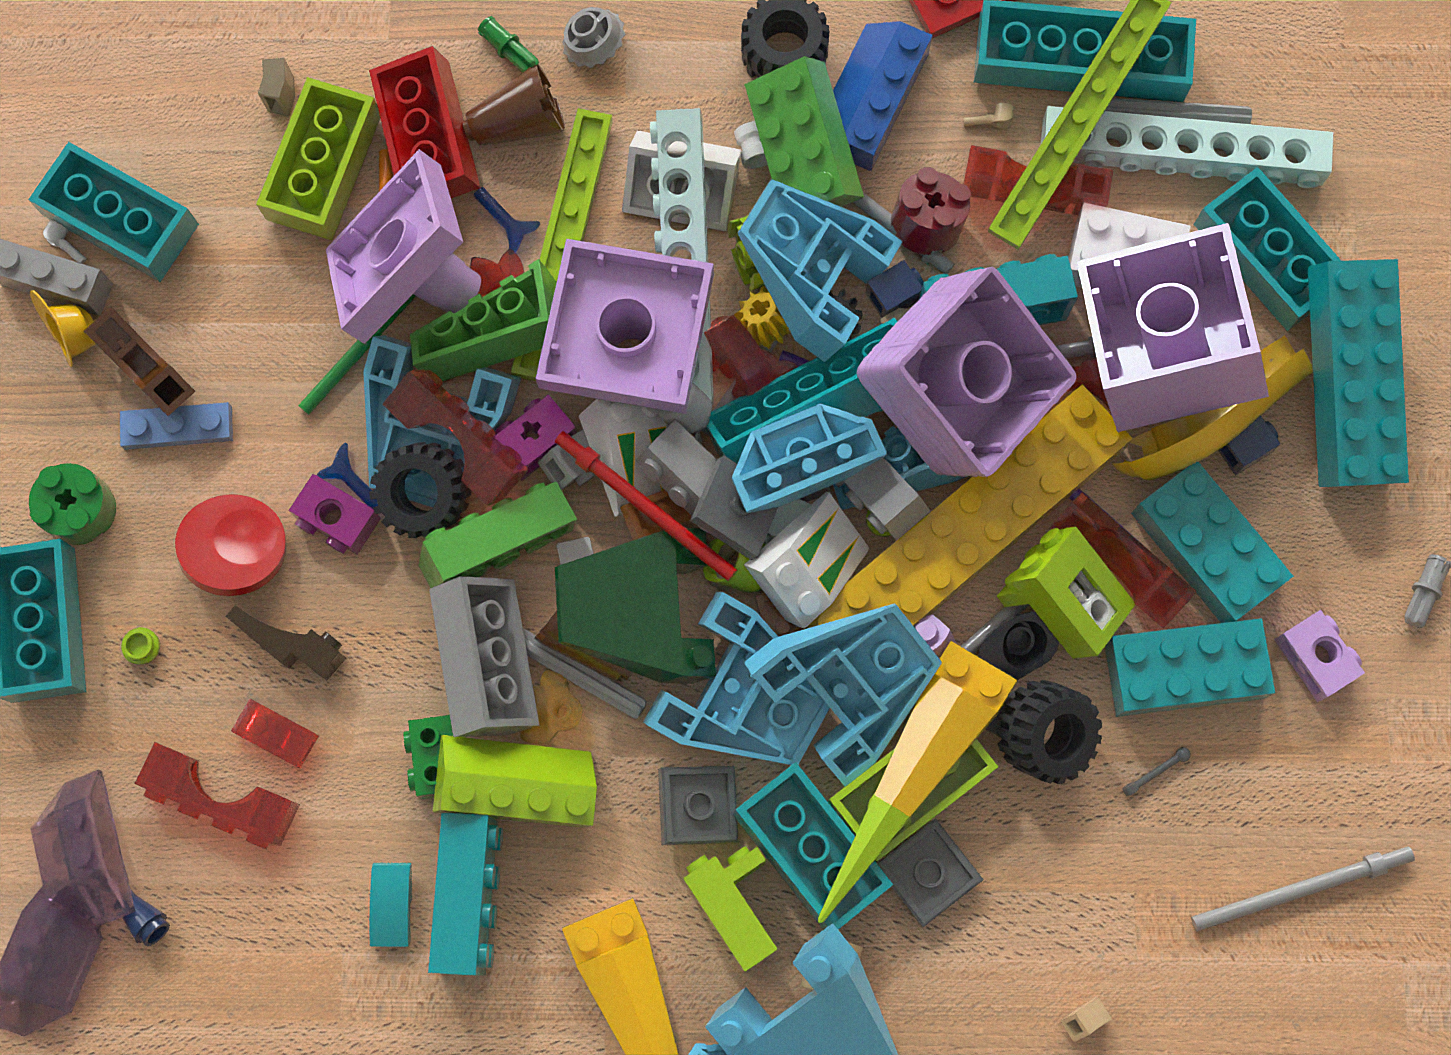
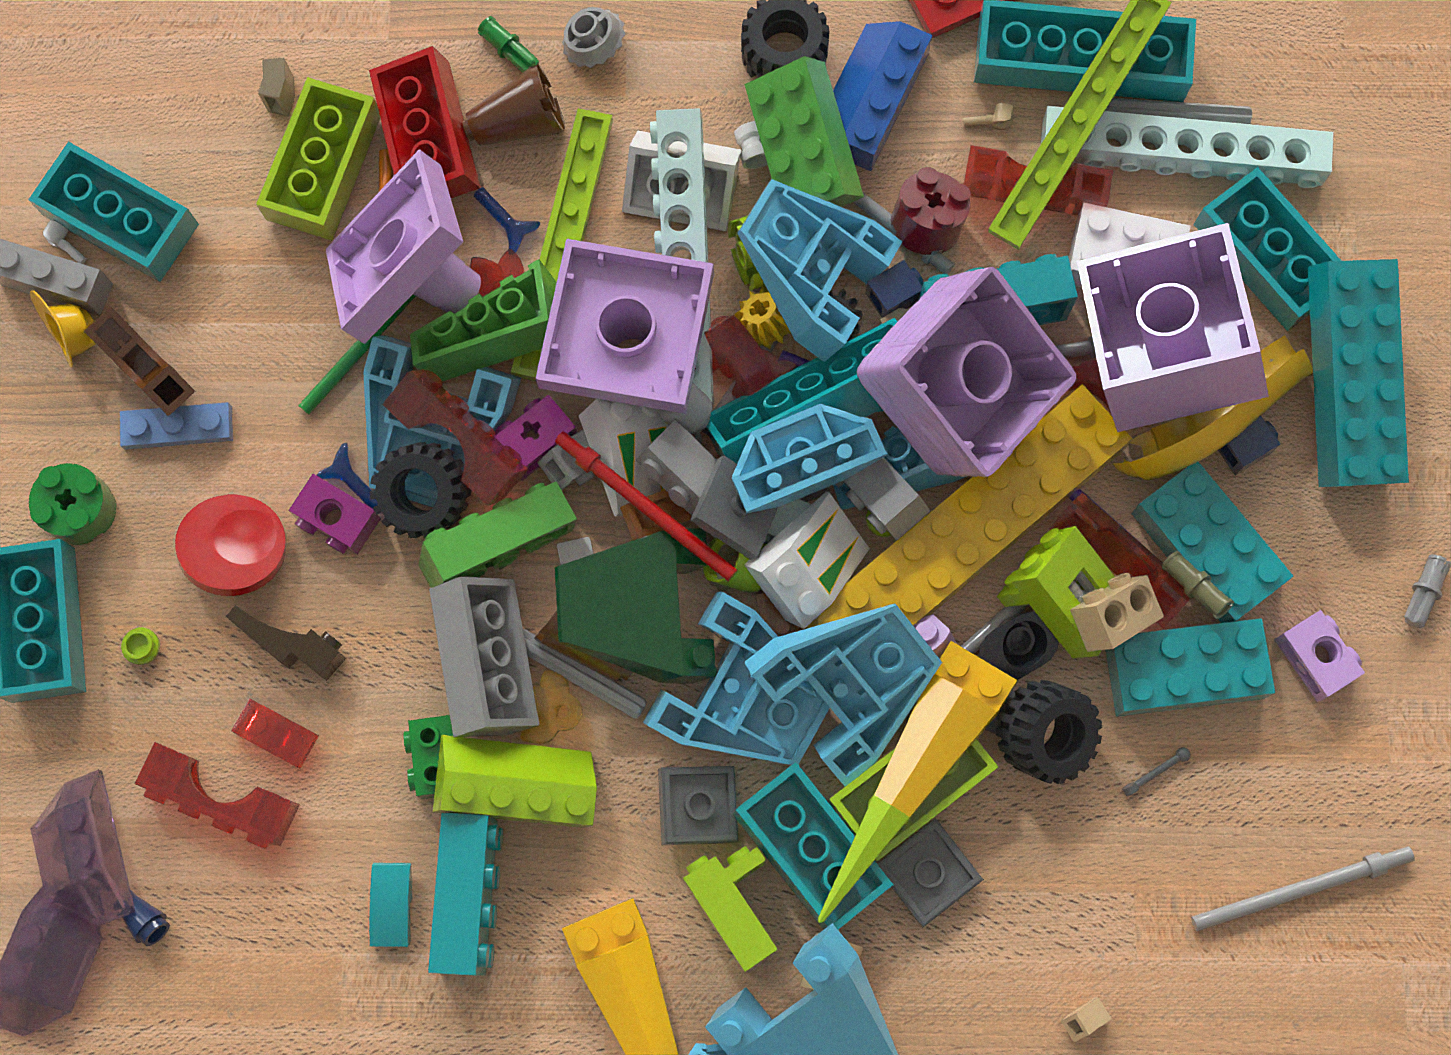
none -> tan brick [1070,573,1164,652]
none -> olive pin [1161,551,1234,619]

